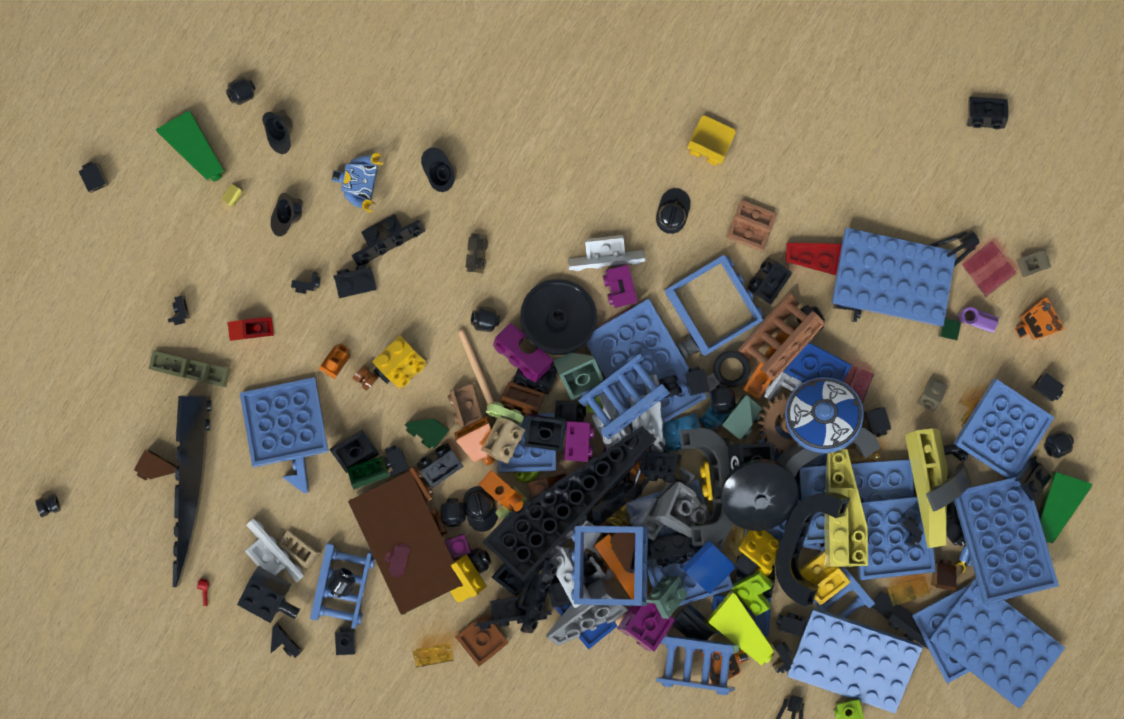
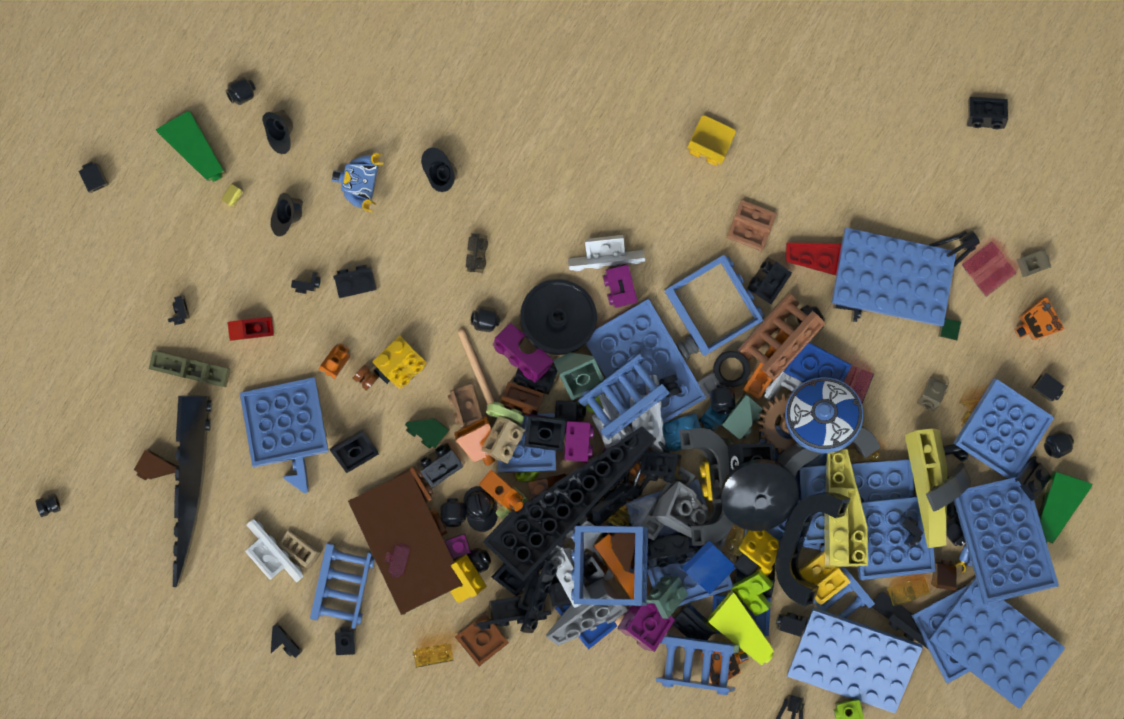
red hand [197,579,209,606] -> none
black brick [237,566,300,623] -> none
black head [327,568,356,598] -> none
dark green bracket [347,456,390,490] -> none
black bracket [352,214,425,266] -> none
black brick [384,445,410,476] -> none
black piece [656,188,690,234] -> none
black brick [685,366,710,396] -> none
black bracket [772,639,794,674] -> none
black brick [864,407,891,437] -> none
medium lavender piece [958,307,999,333] -> none

